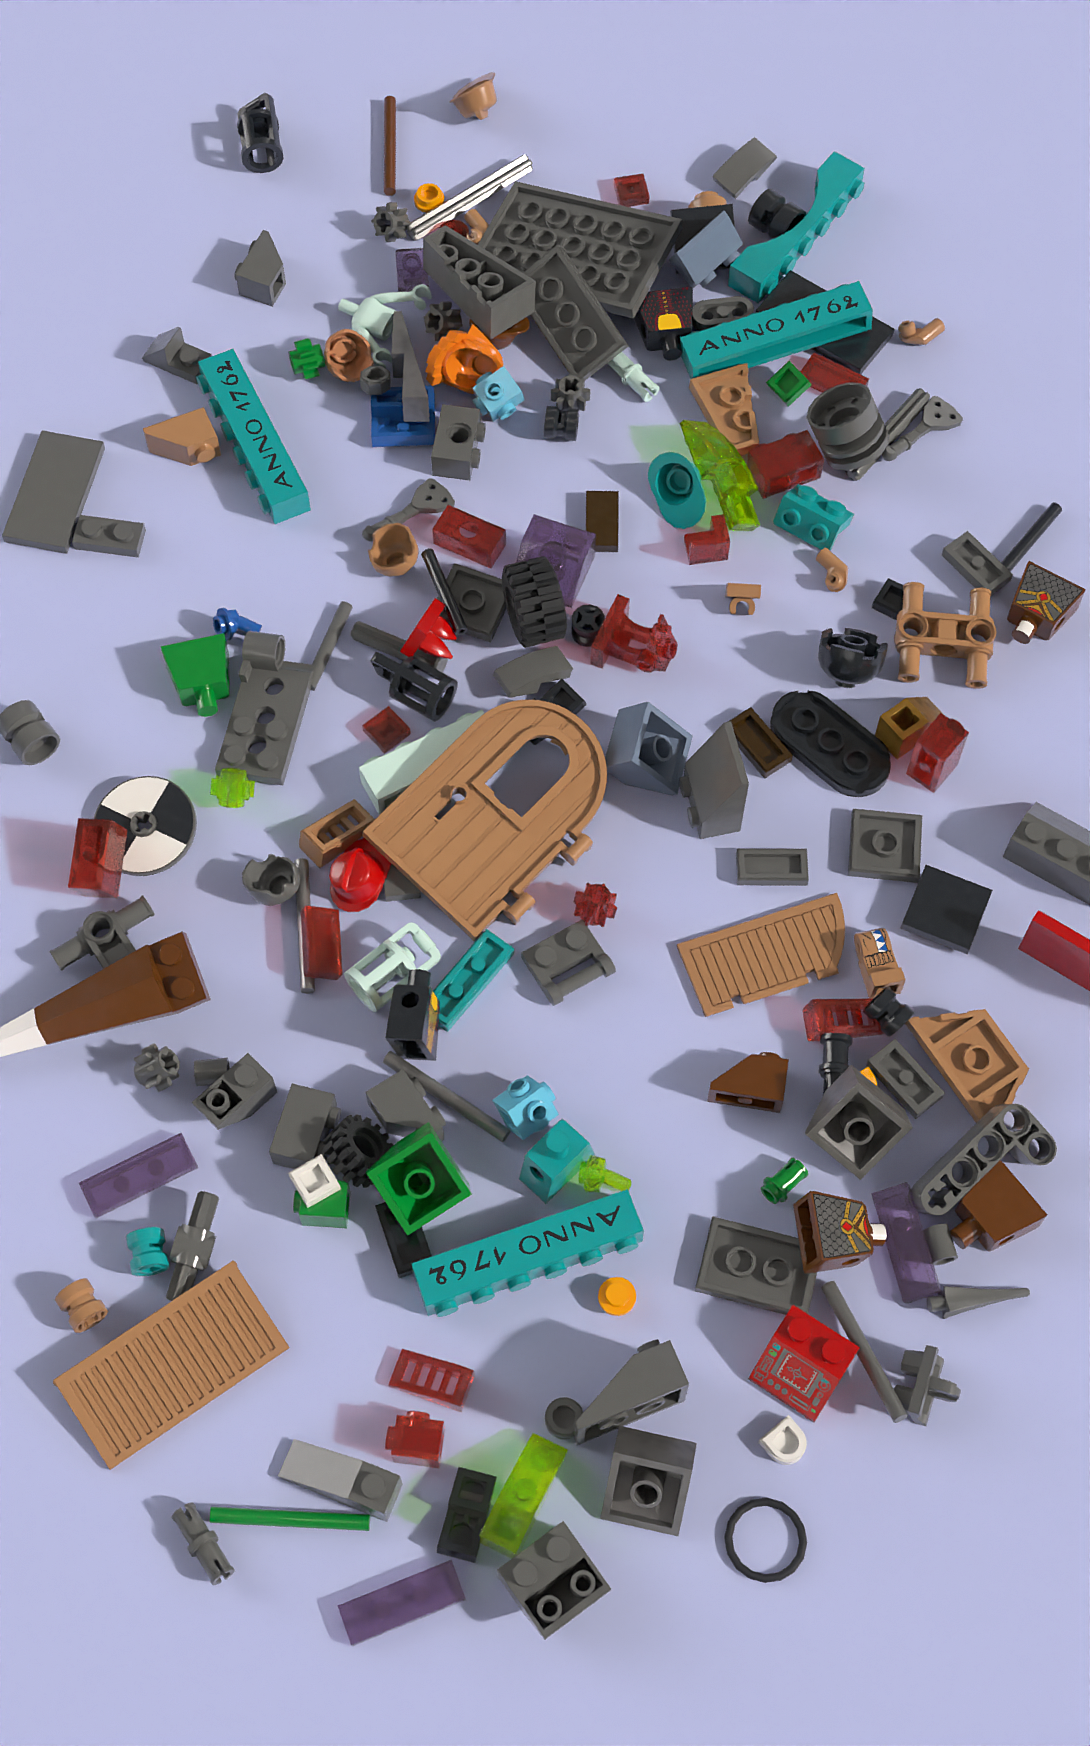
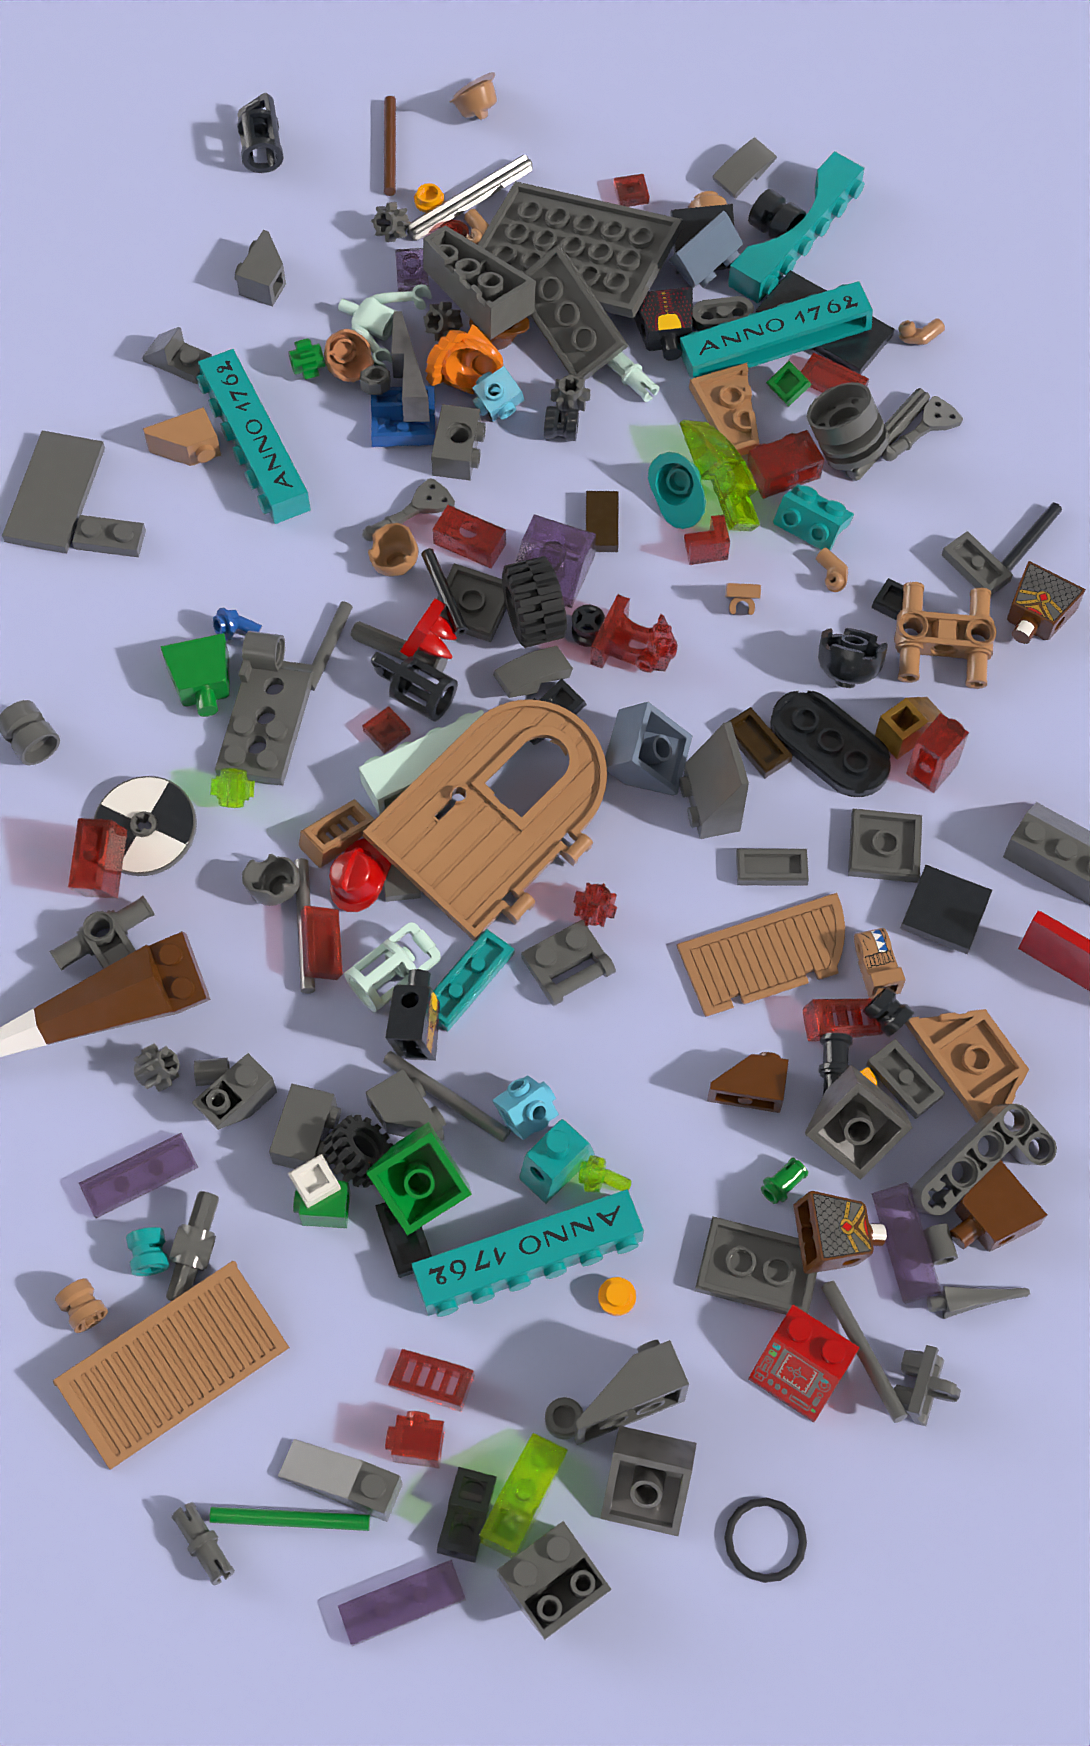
white tile [758,1415,807,1465] -> none

